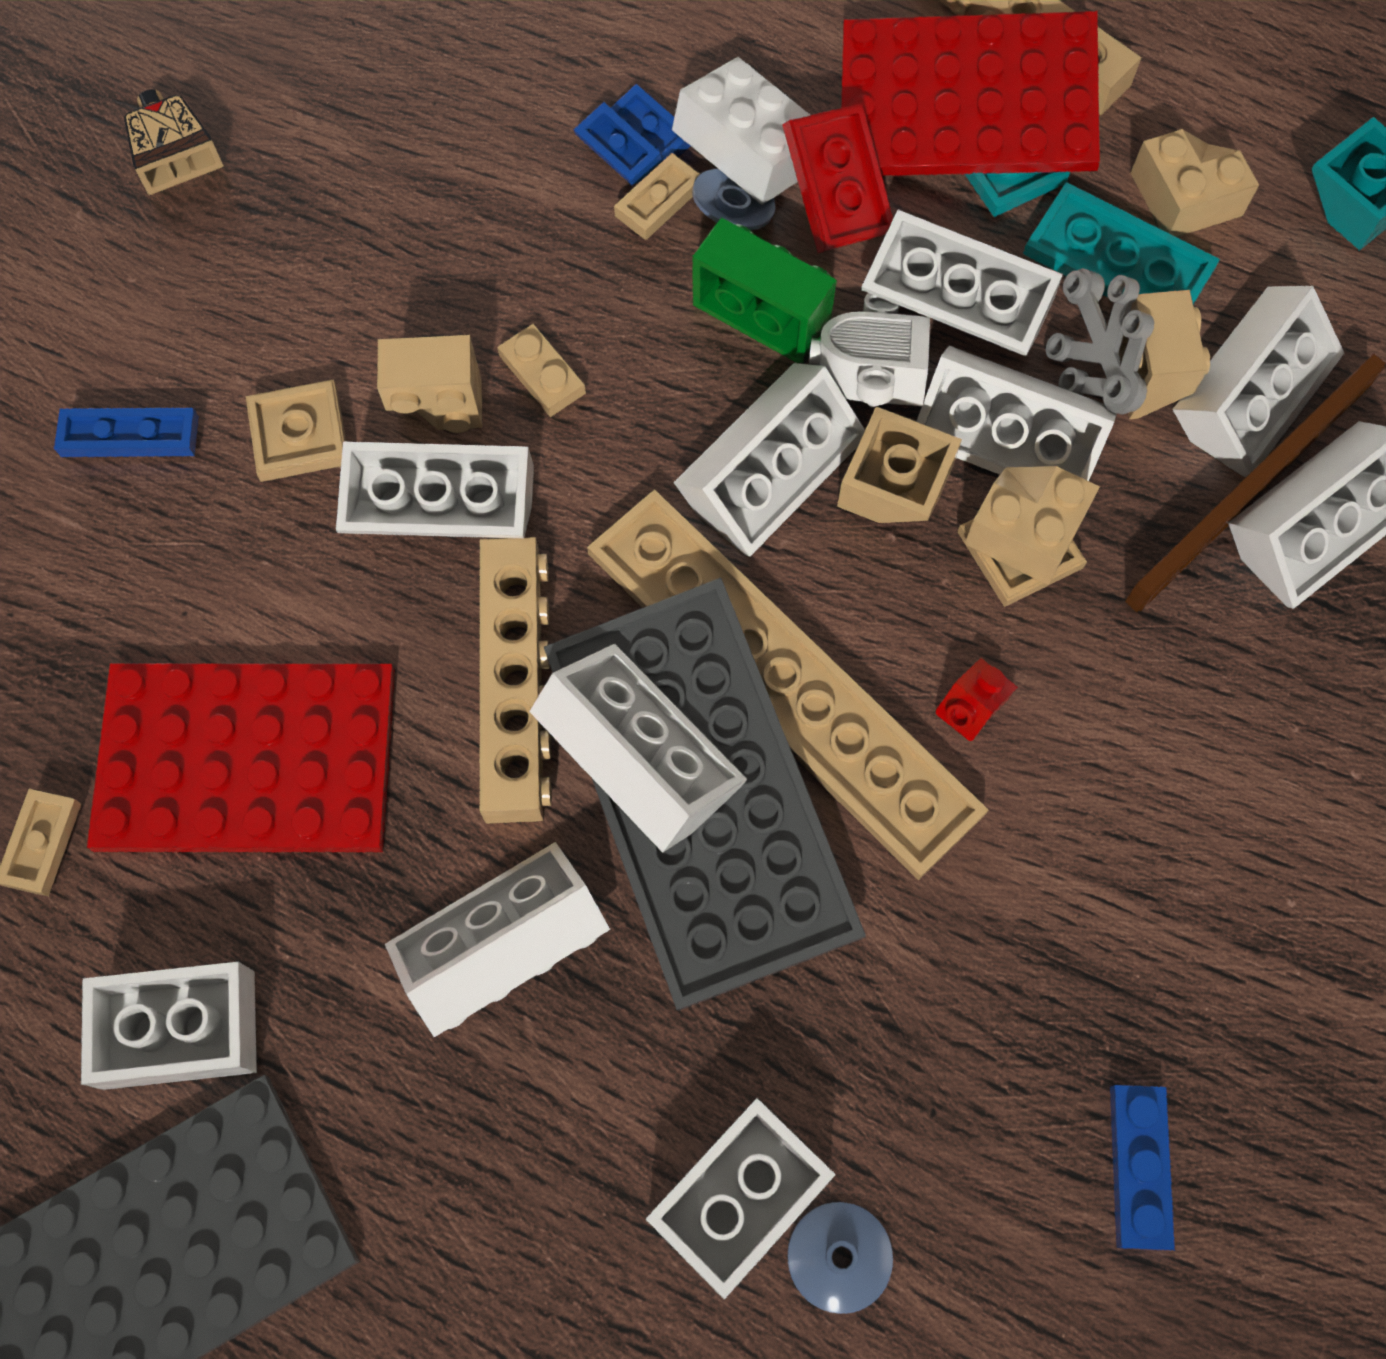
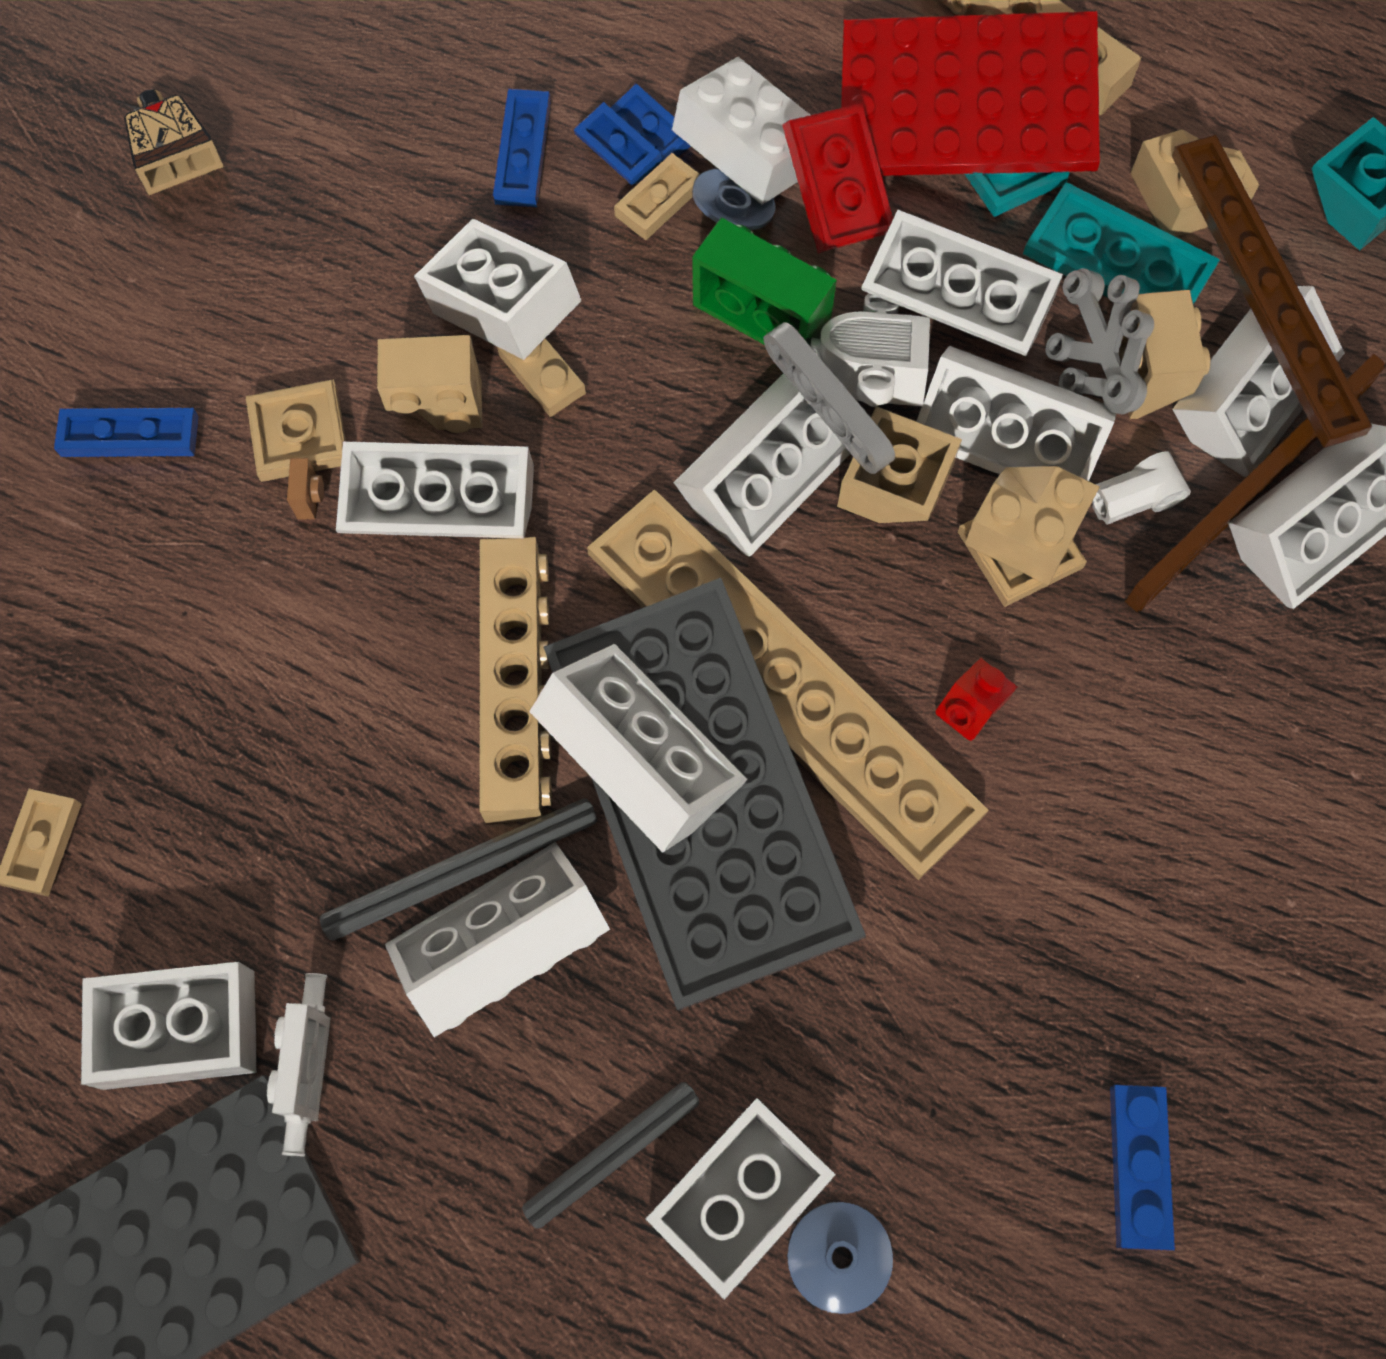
red plate [87,663,395,852] -> none
none -> white plate [267,973,330,1156]
none -> medium nougat plate [287,458,324,519]
none -> dark grey axle [320,798,597,940]
none -> white brick [414,219,581,360]
none -> blue plate [493,89,551,207]
none -> dark grey axle [522,1082,699,1229]
none -> light grey beam [763,322,895,474]
none -> white piece [1092,451,1191,525]
none -> reddish brown tile [1172,135,1372,448]

